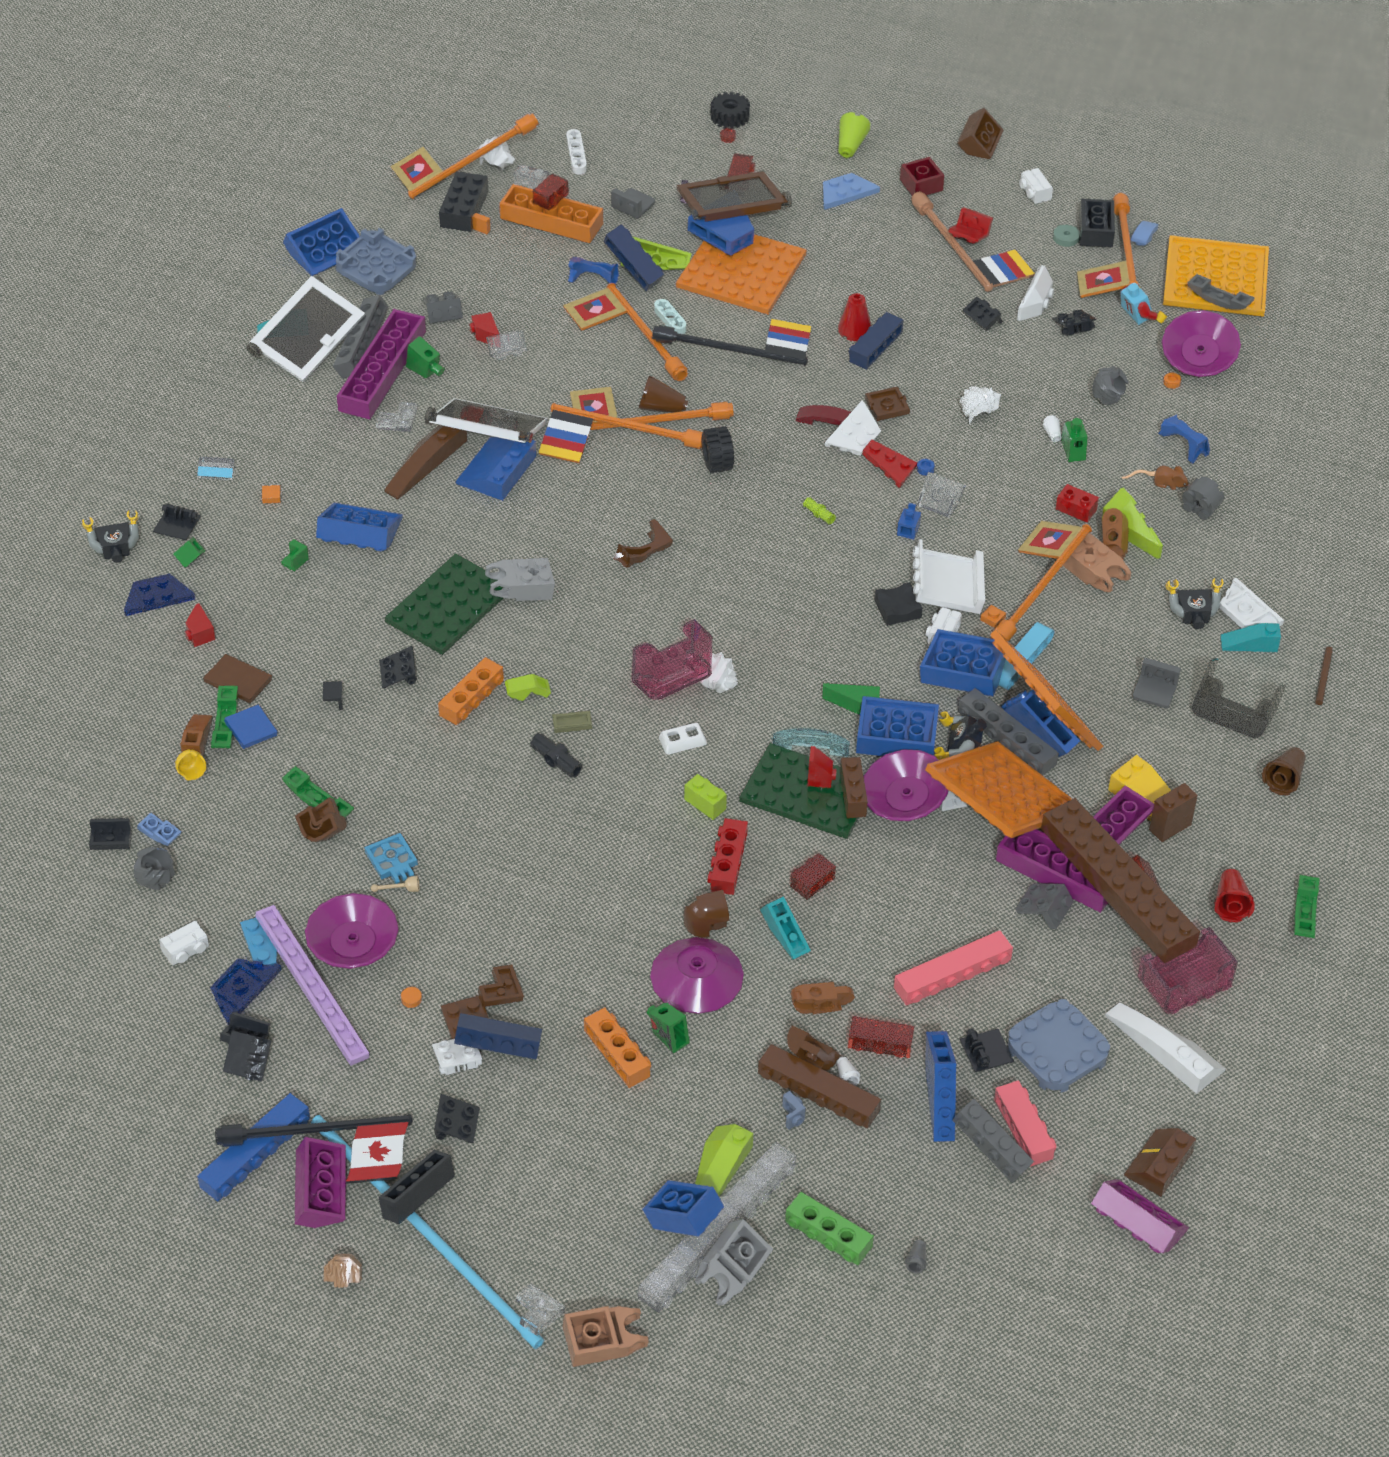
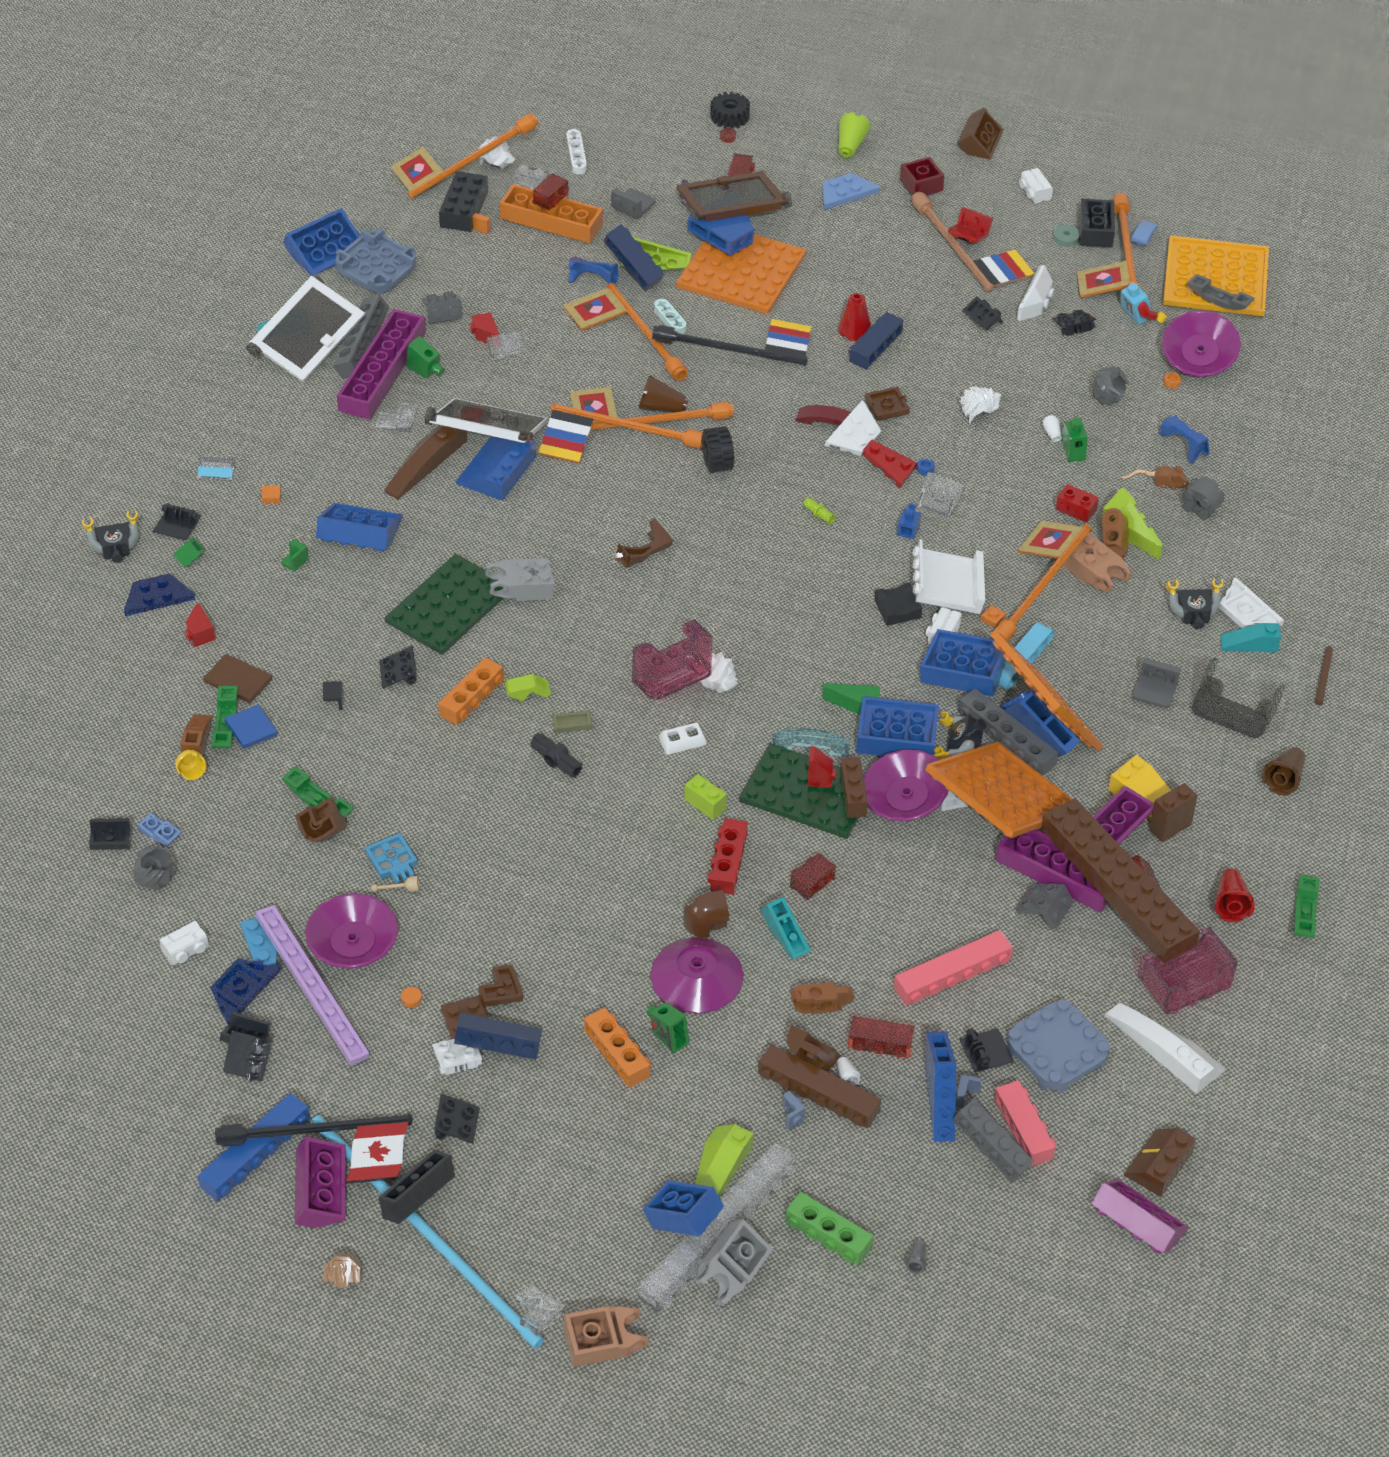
none -> sand blue bracket [956,1074,982,1108]

